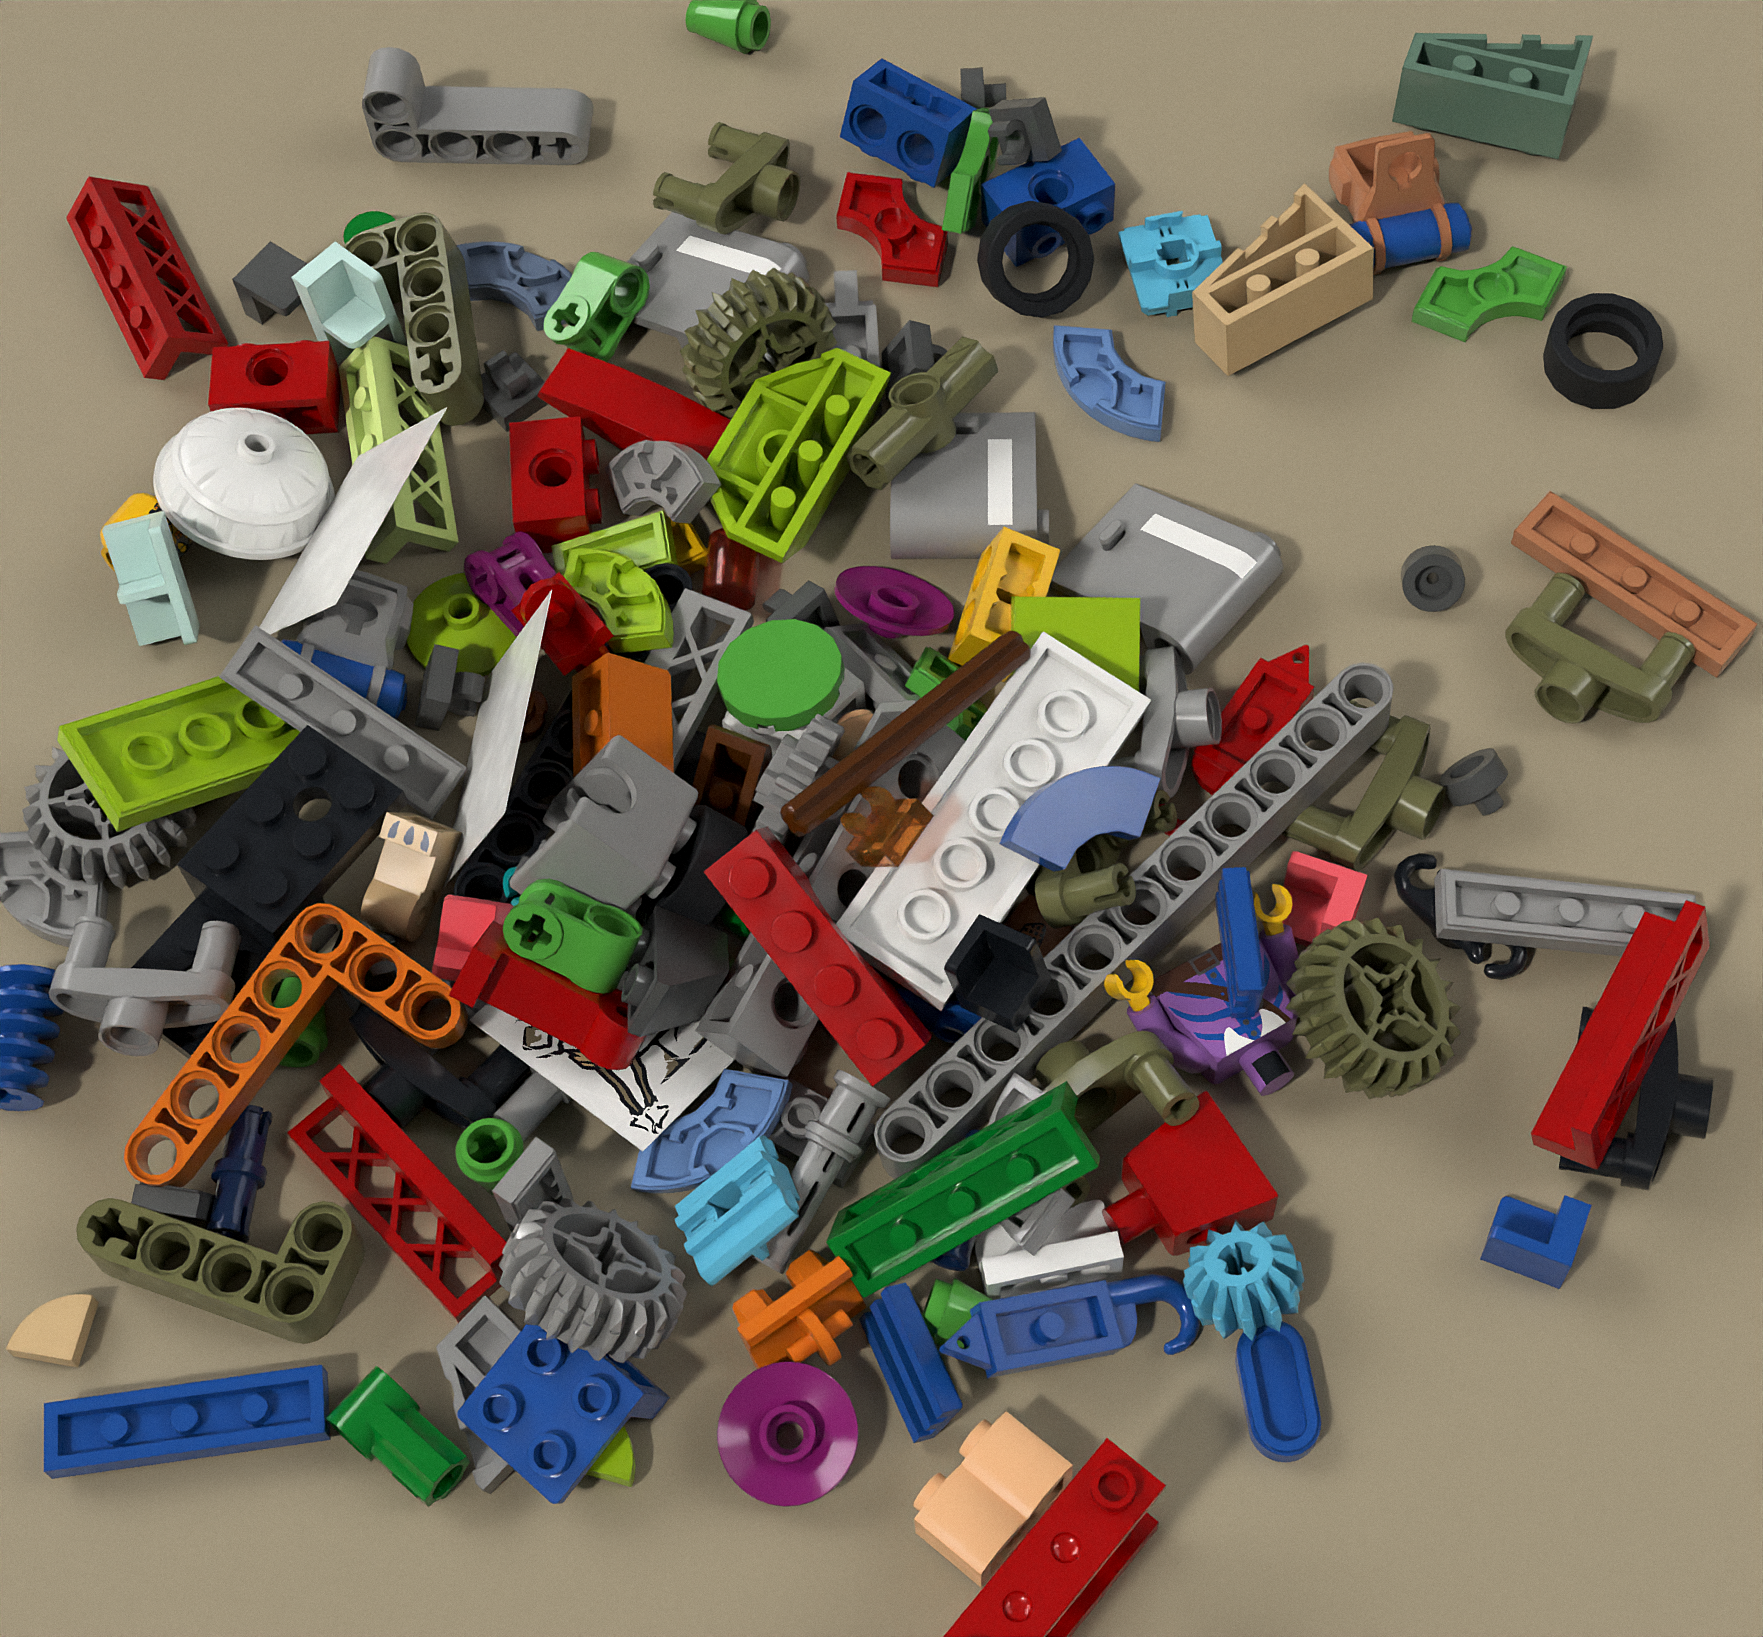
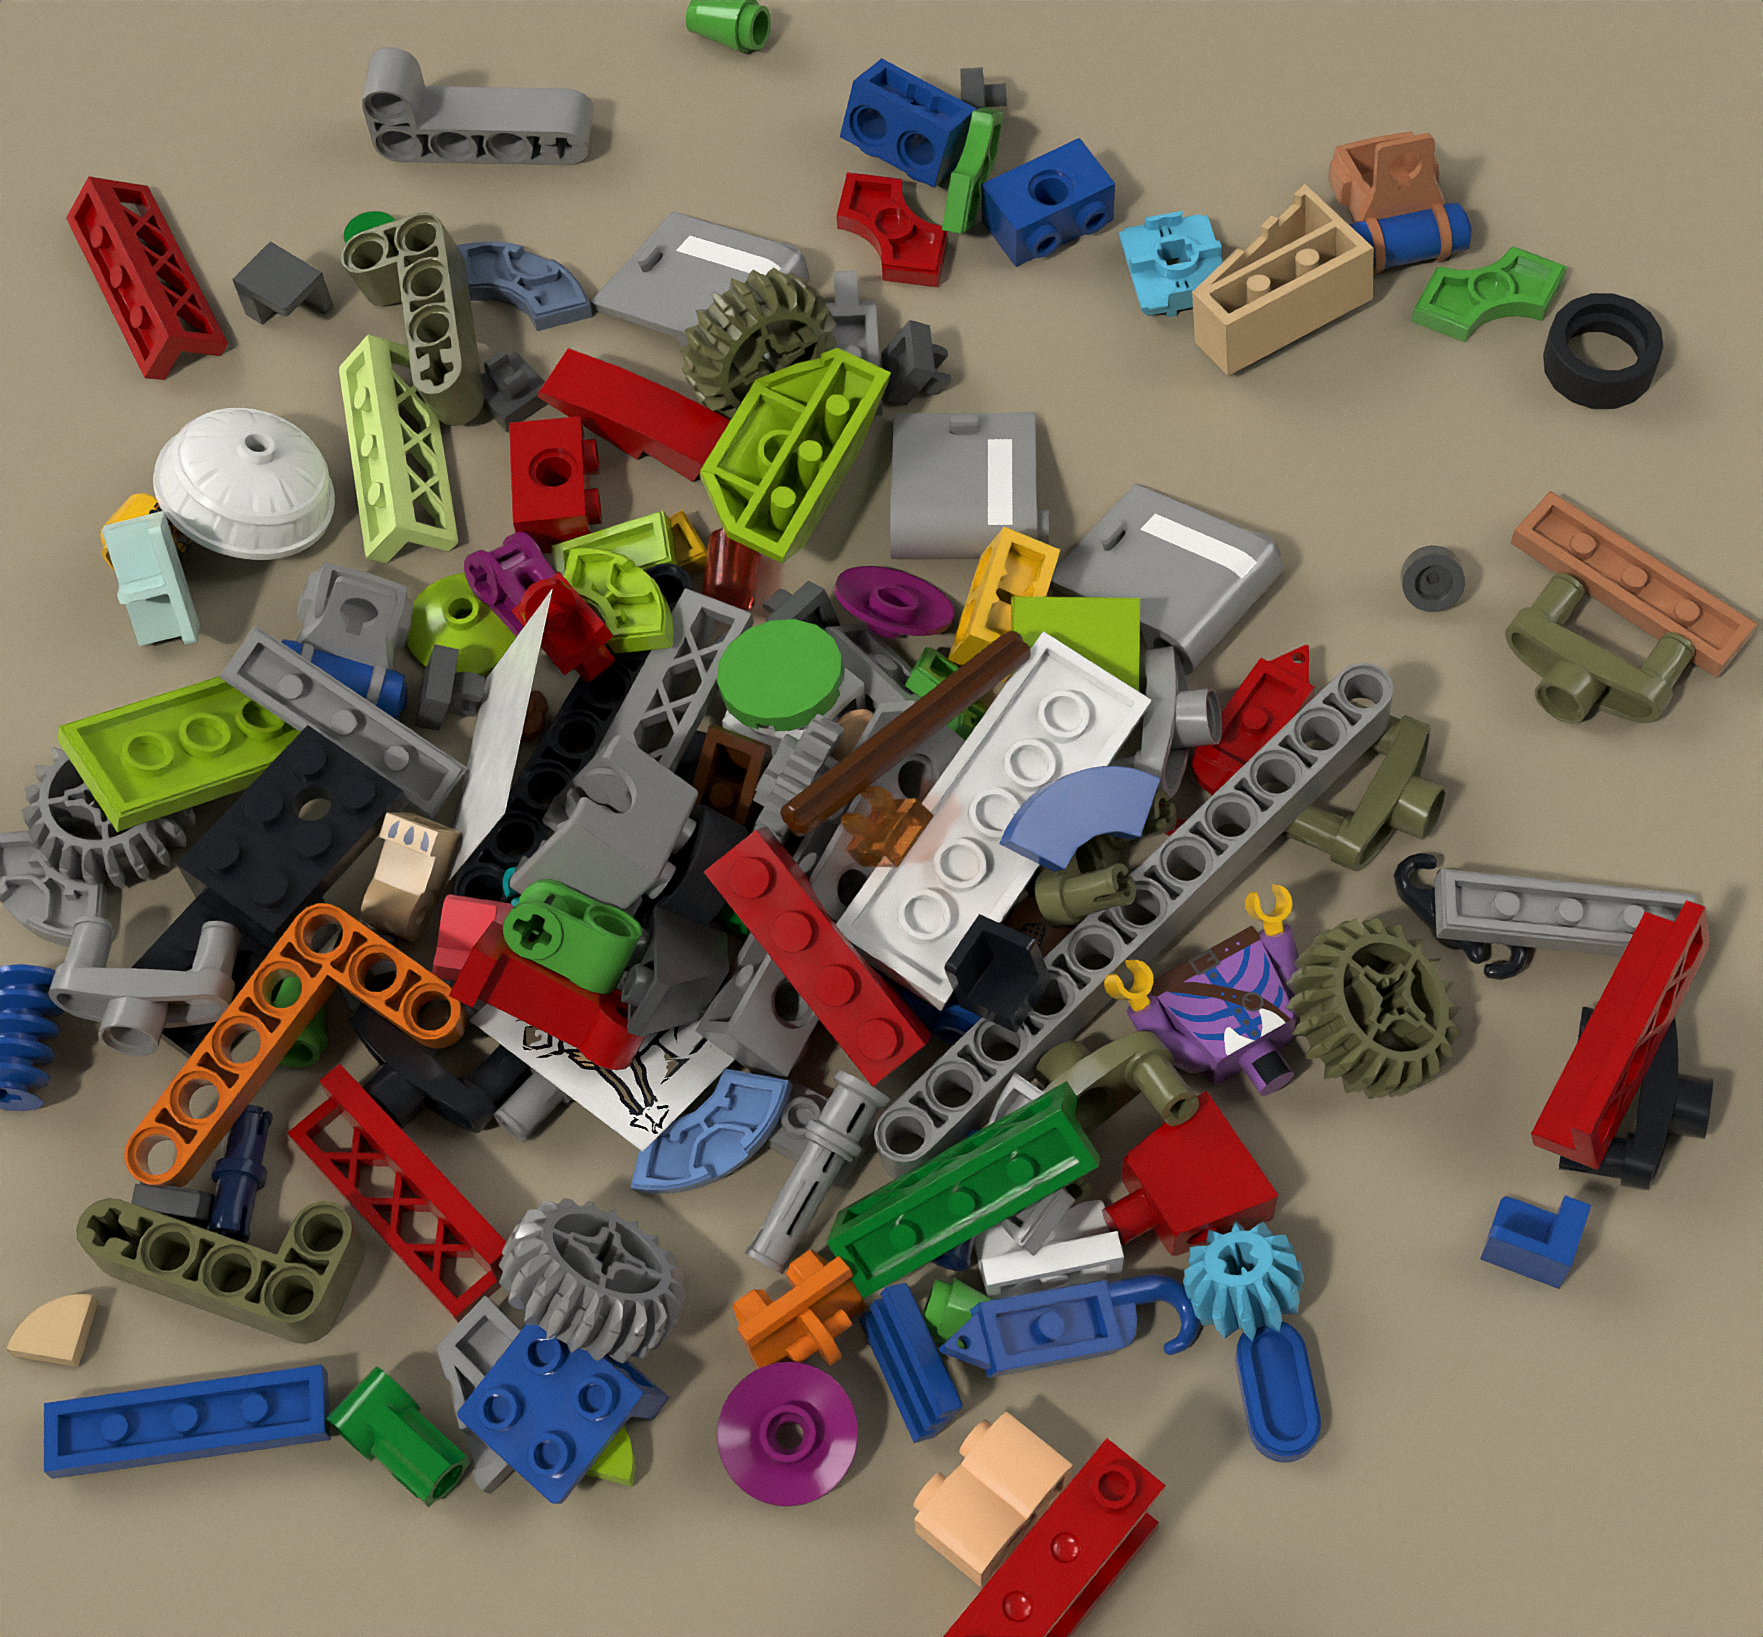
red brick [208,340,341,434] -> none
white sticker [259,407,447,635] -> none
light aqua panel [292,242,408,364] -> none
bright green cone [456,1118,524,1195] -> none
light grey plate [492,1137,573,1233] -> none
bright green piece [544,252,650,362] -> none
orange panel [572,653,674,777] -> none
light grey tile [605,440,721,524] -> none
olive connector [653,122,800,235] -> none
medium azure piece [675,1135,800,1286] -> none
olive piece [845,336,999,490] -> none
black tyre [977,201,1095,318] -> none
dark grey tile [988,97,1062,165] -> none
medium blue tile [1053,325,1166,442] -> none
blue tile [1215,867,1265,1018] -> none
coral panel [1282,851,1368,947] -> none
sand green wedge [1392,33,1594,159] -> none
dark grey tile [1439,748,1508,816] -> none

